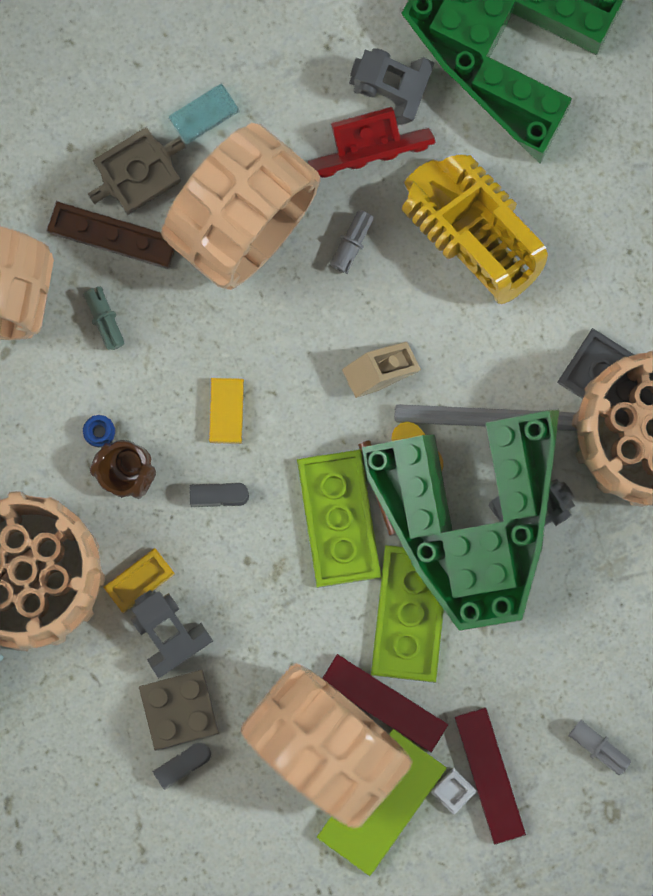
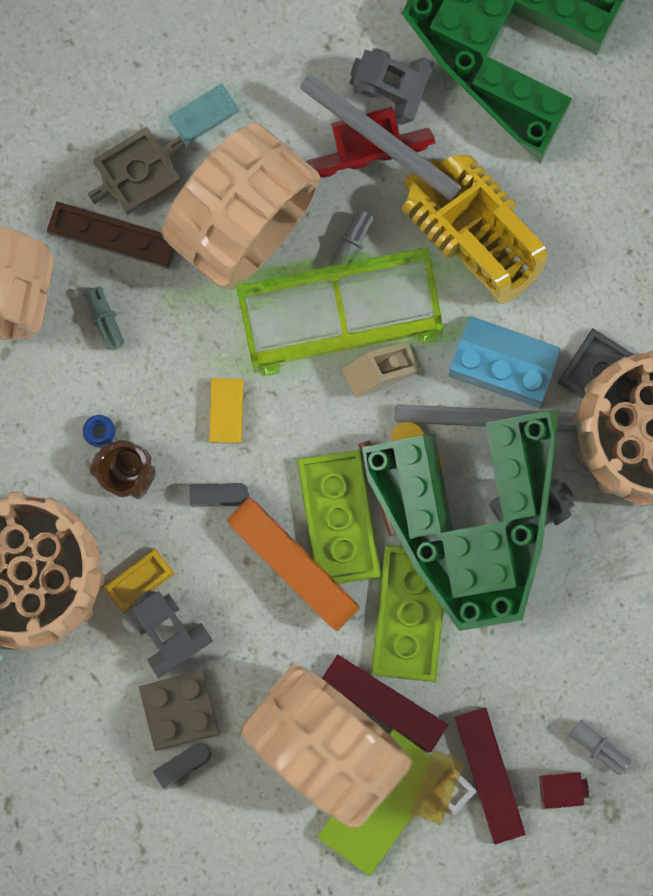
none -> orange beam [226,497,361,632]
none -> windscreen [236,247,443,376]
none -> light grey axle [301,74,461,201]
none -> clear yellow plate [409,750,465,825]
none -> medium azure slope [448,316,561,408]
none -> dark red brick [538,772,589,809]

